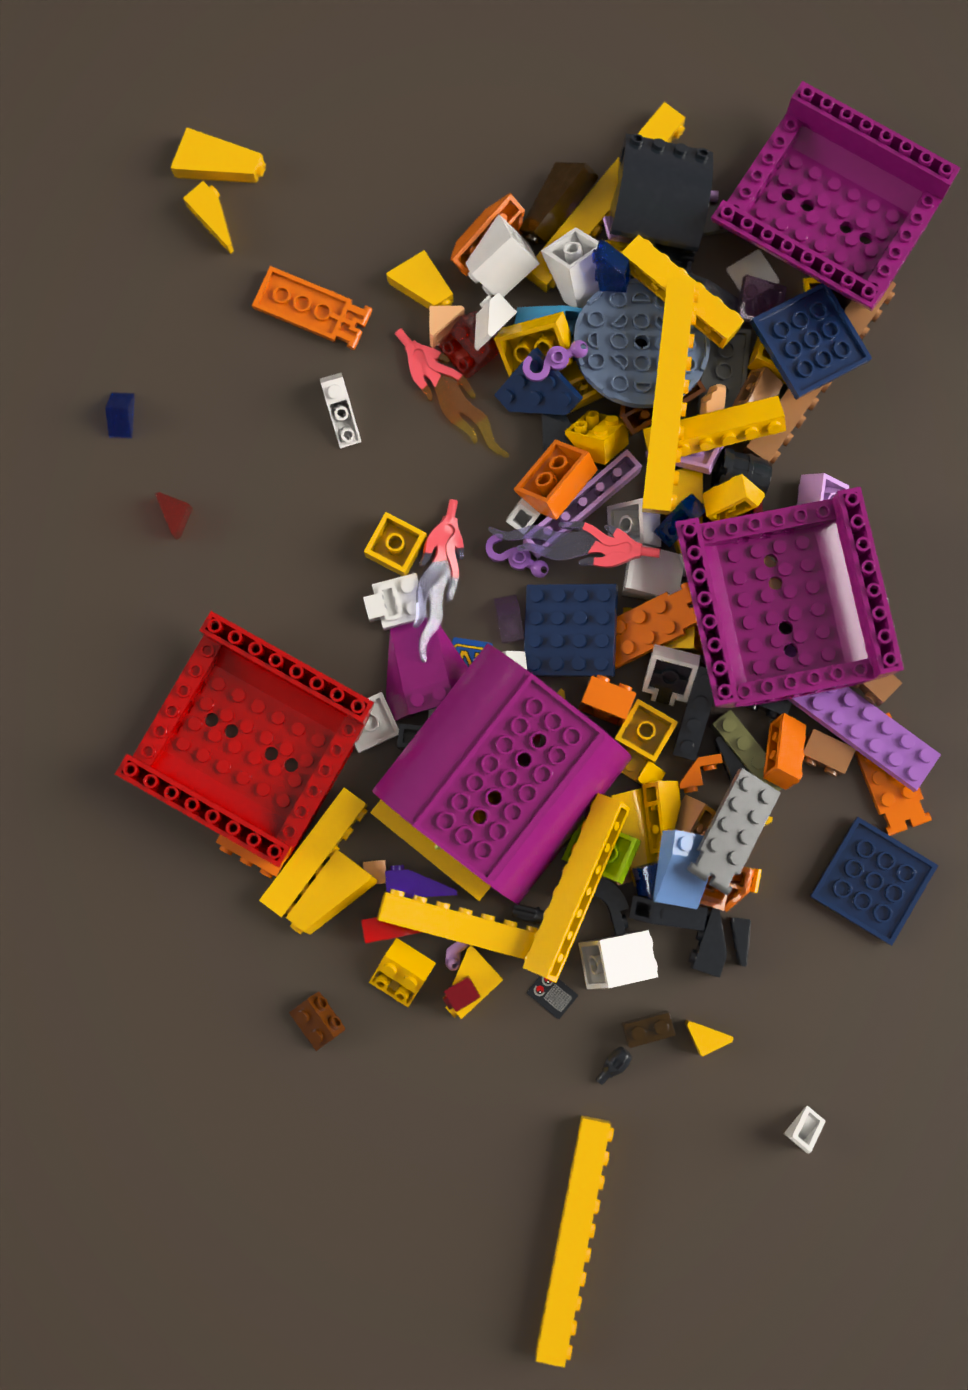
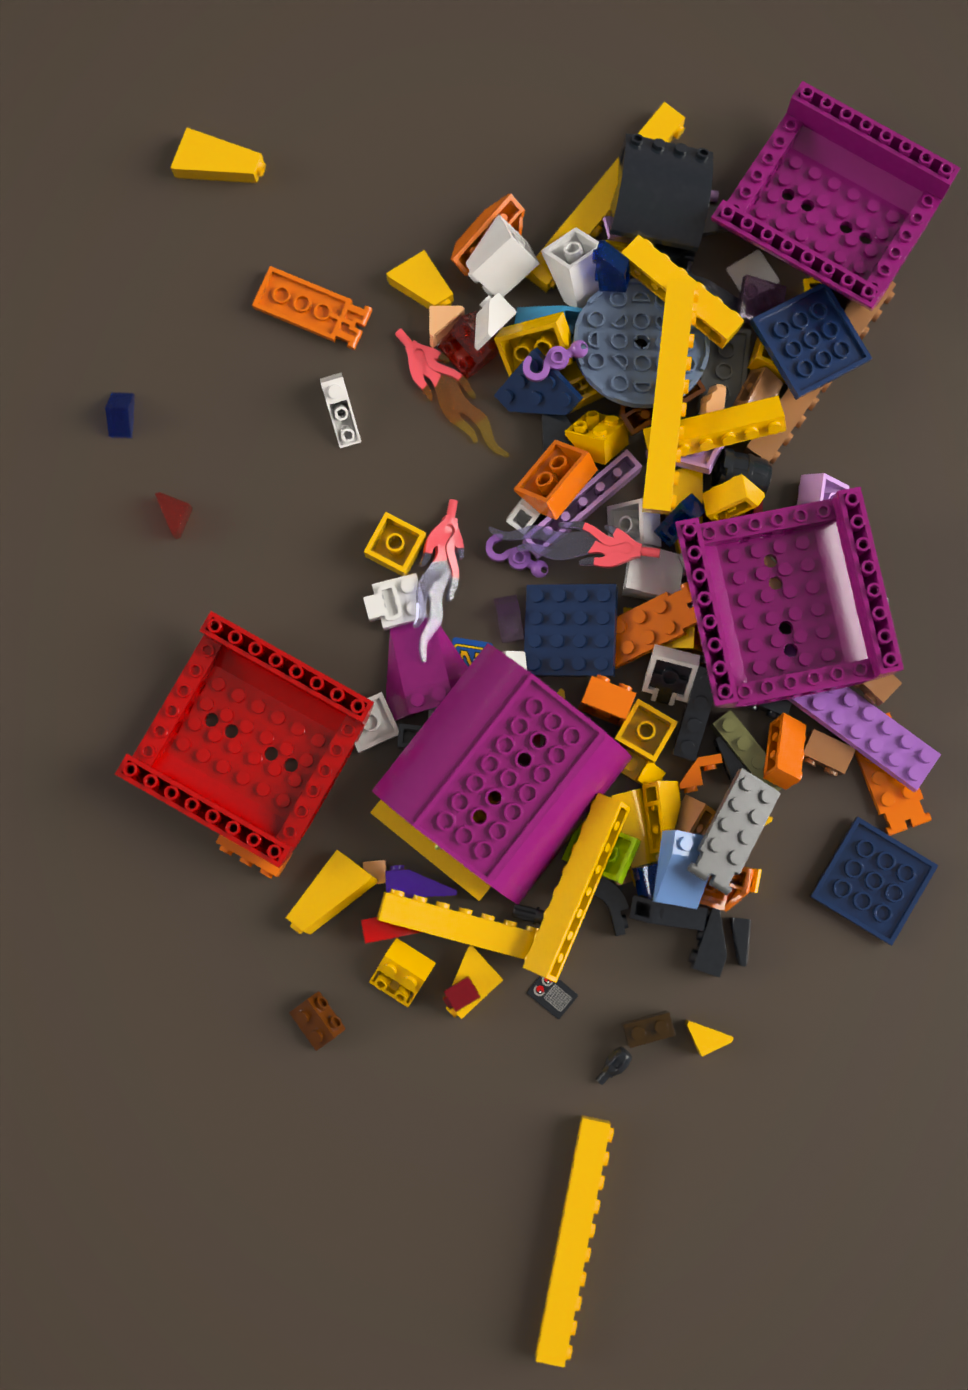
yellow slope [183,181,234,254] -> none
yellow brick [259,787,368,917] -> none
lavender arm [445,941,470,971] -> none
dark brown slope [519,162,599,245] -> none
white slope [578,930,658,989] -> none
white slope [784,1106,825,1154] -> none

